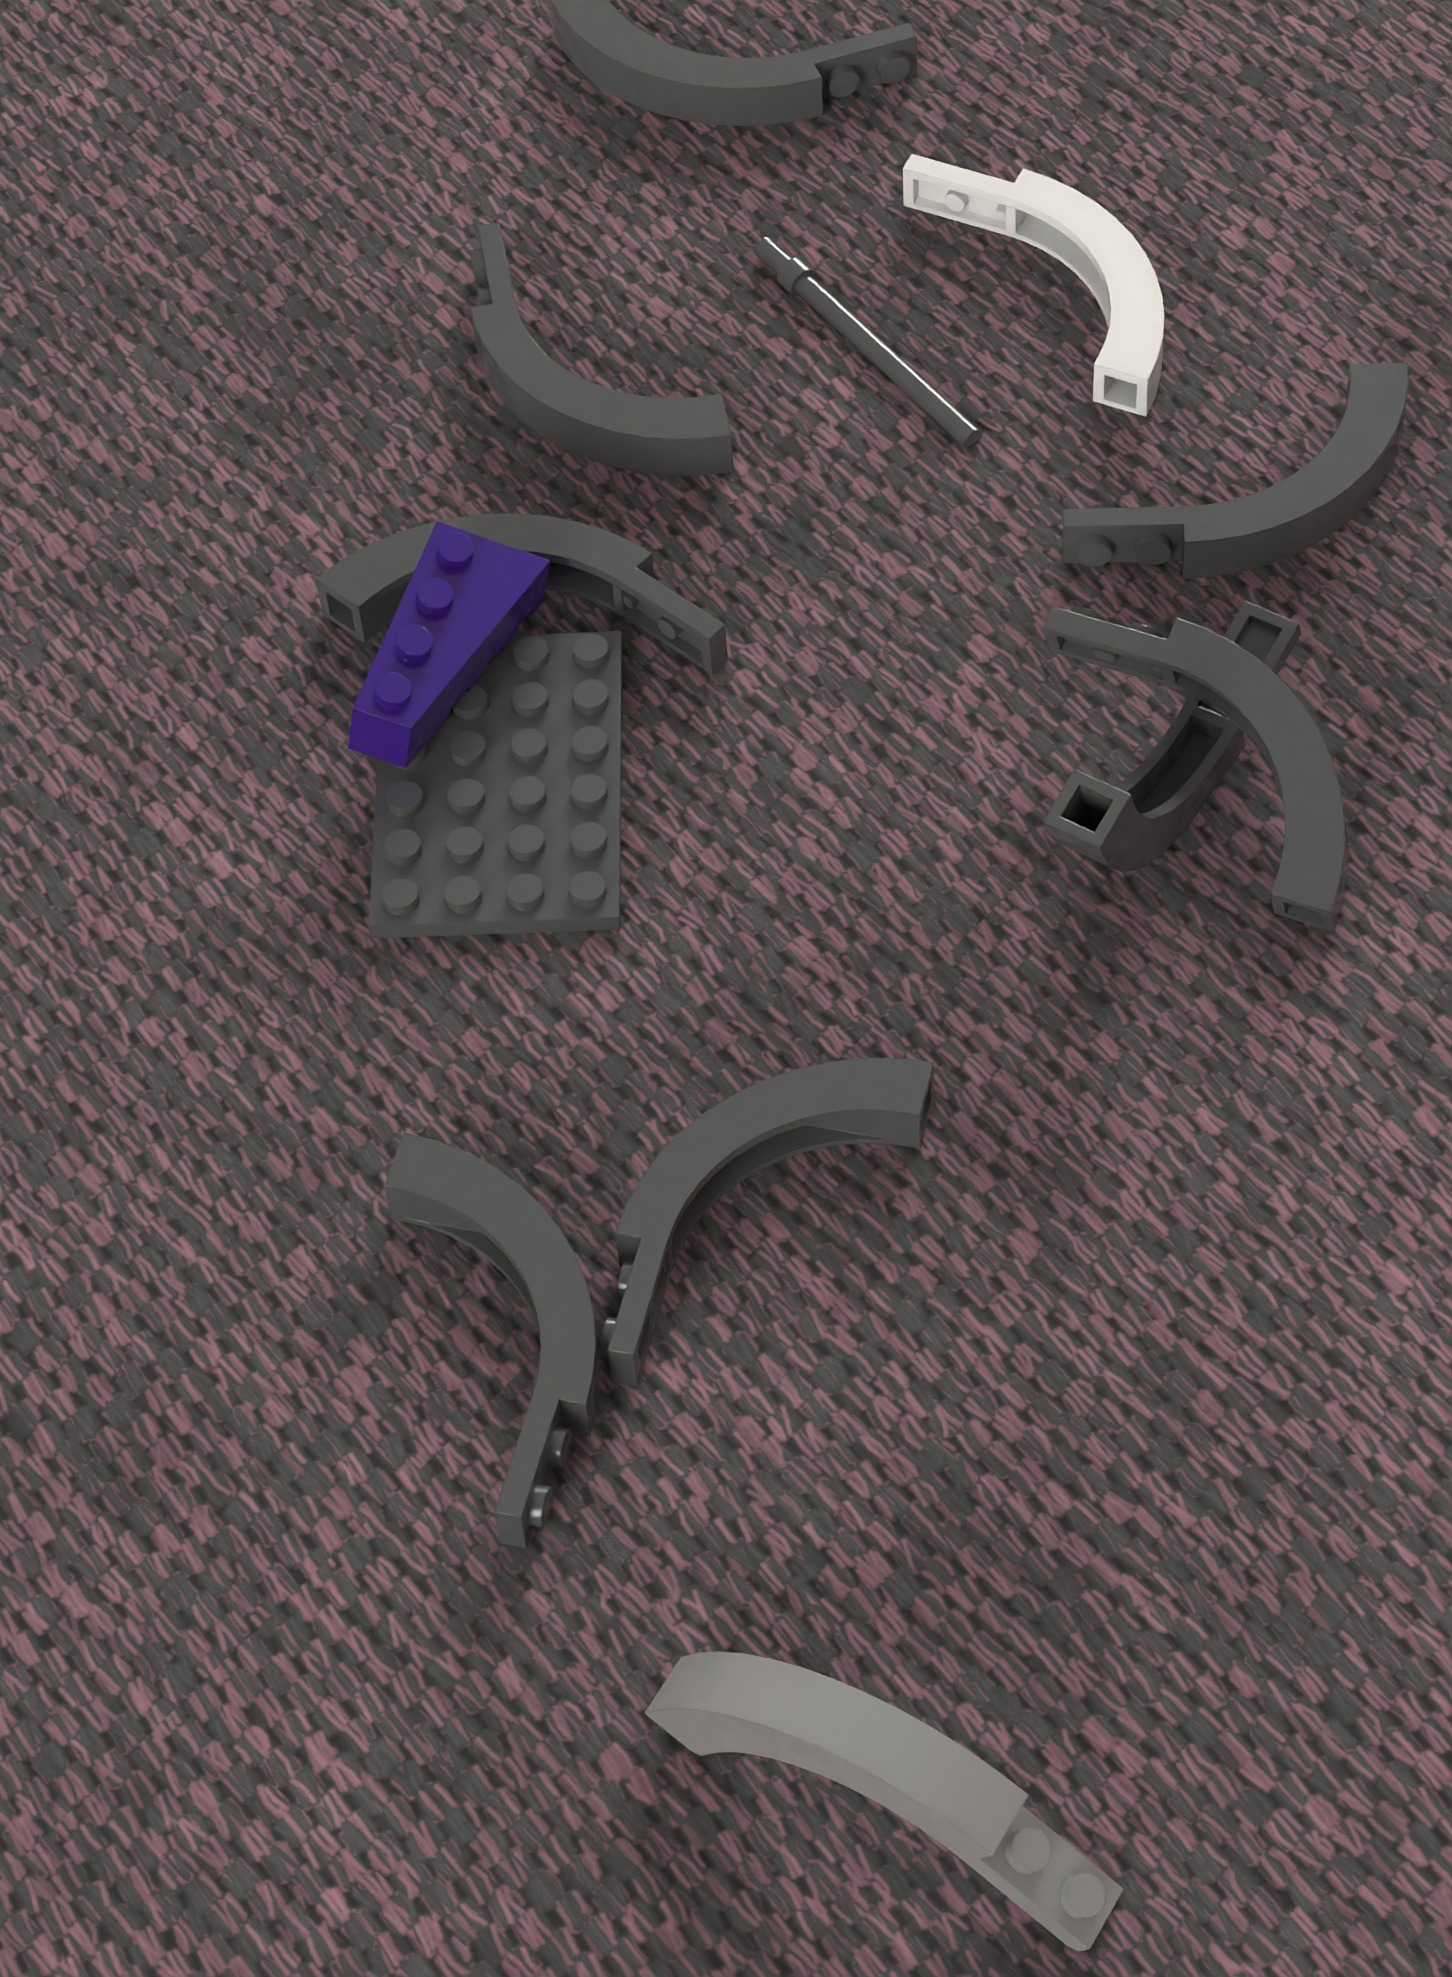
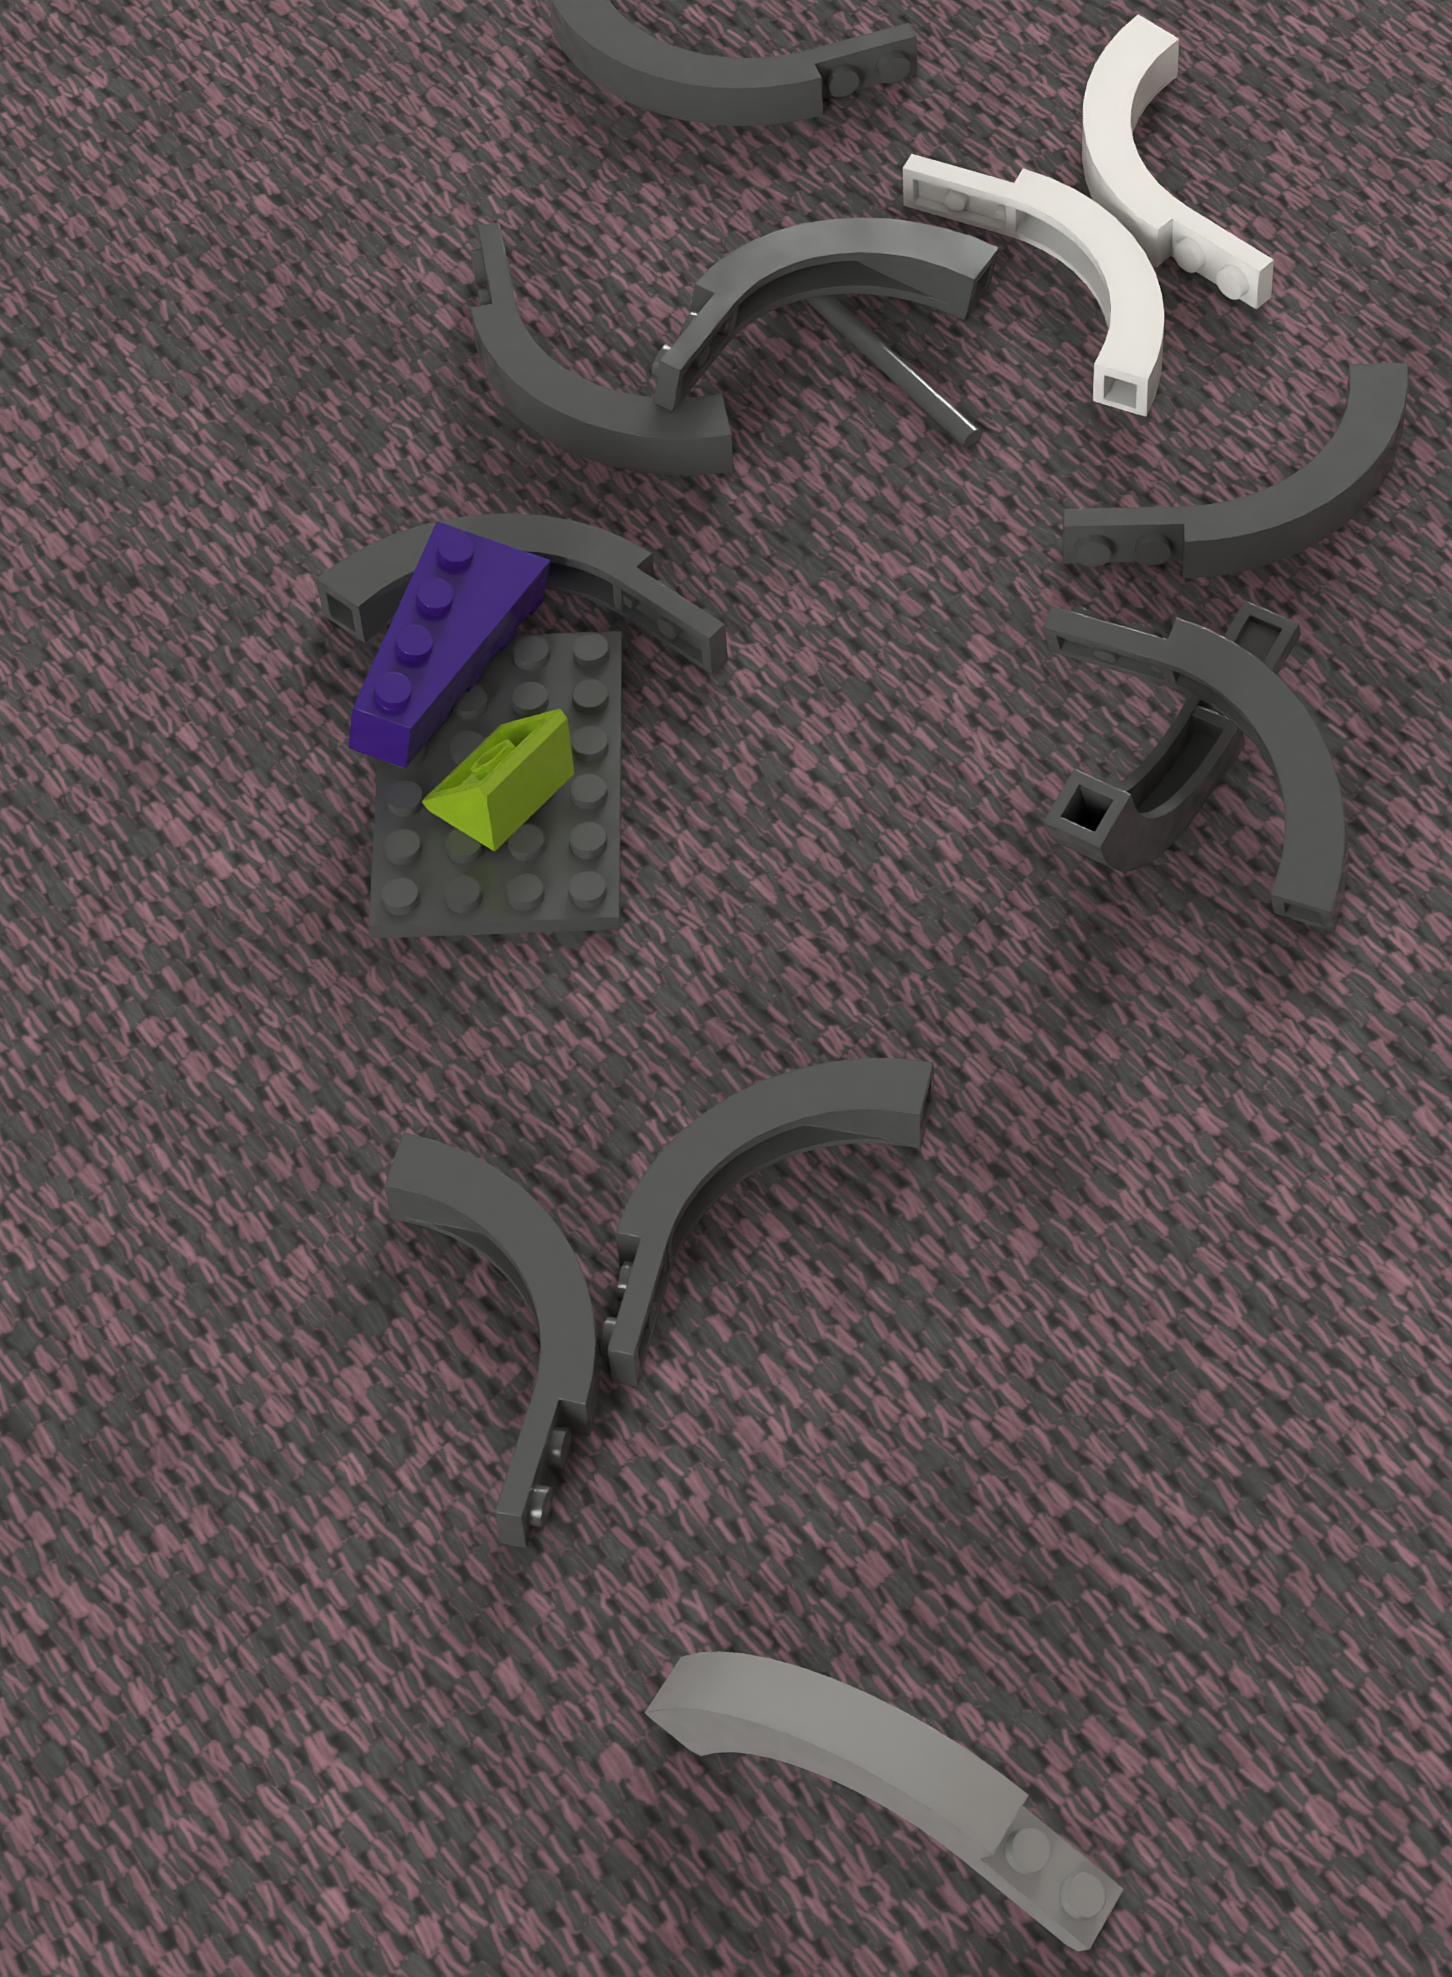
none -> lime slope [421,709,575,852]
none -> dark grey arch [651,217,999,412]
none -> white arch [1082,15,1274,309]

